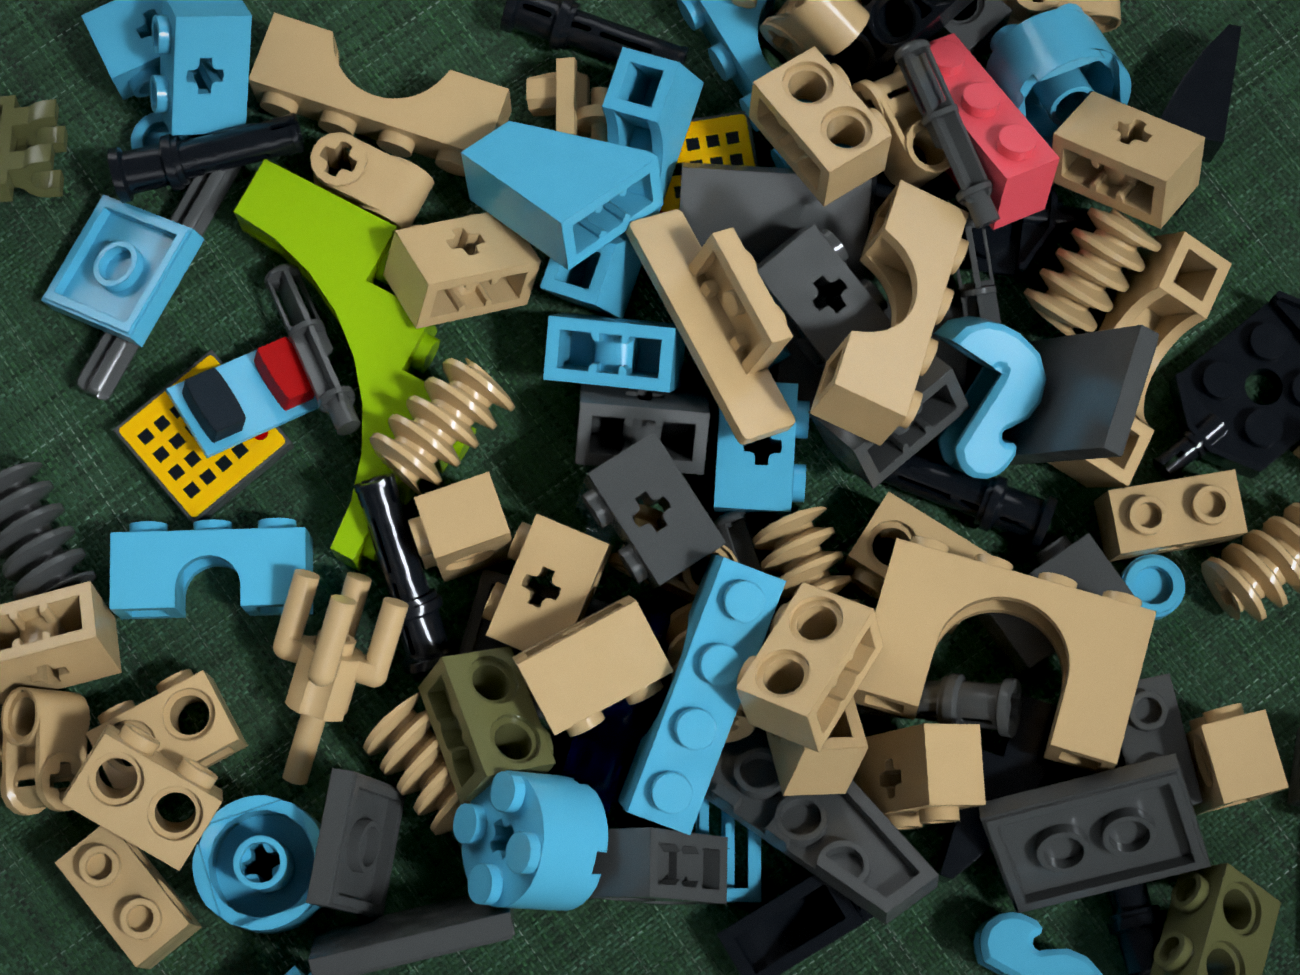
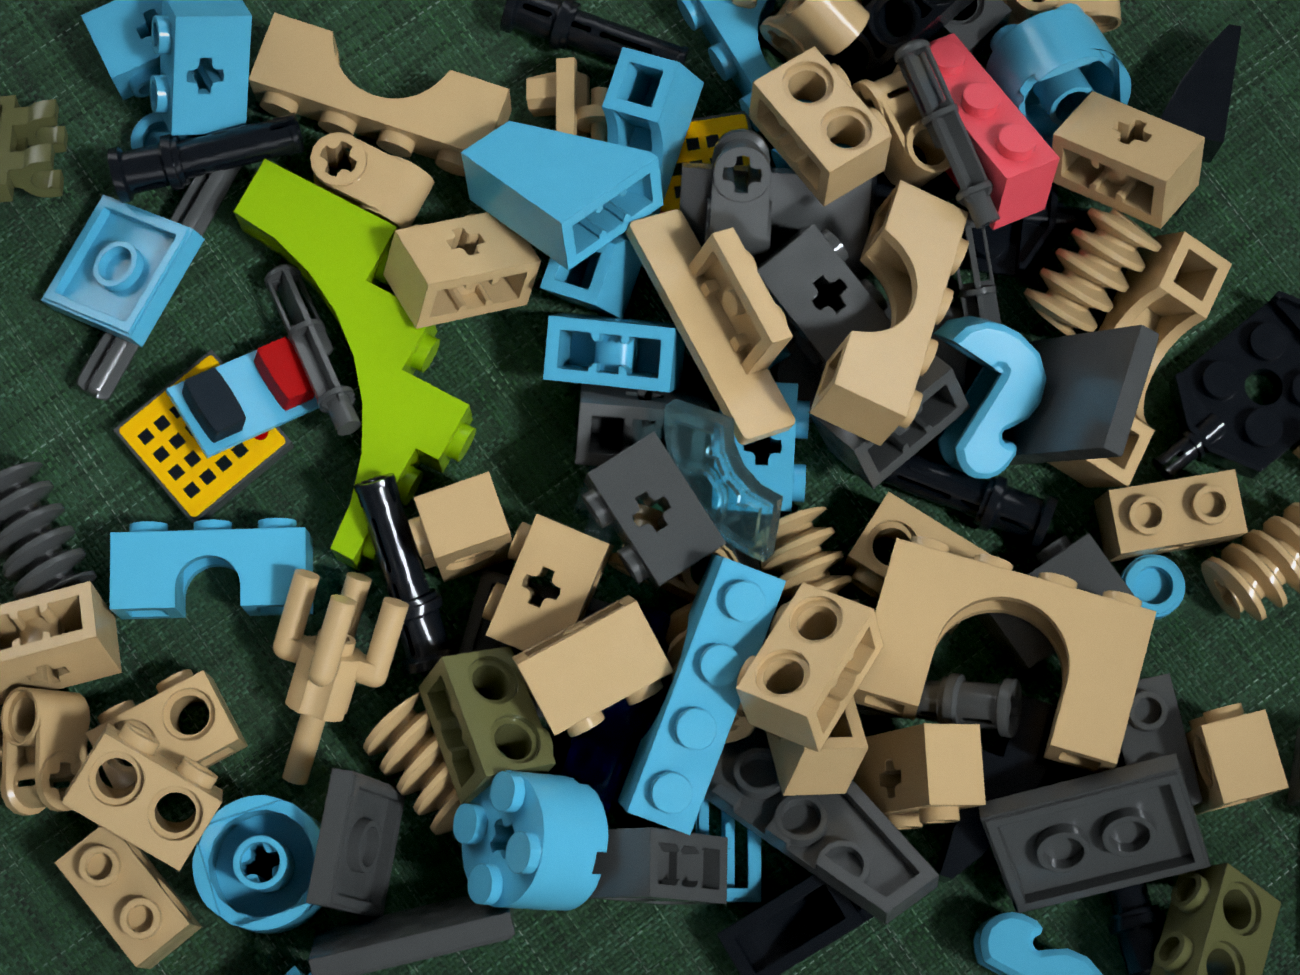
tan piece [370,358,515,495] -> none
none -> clear light blue tile [664,399,783,562]
none -> dark grey piece [704,129,772,257]

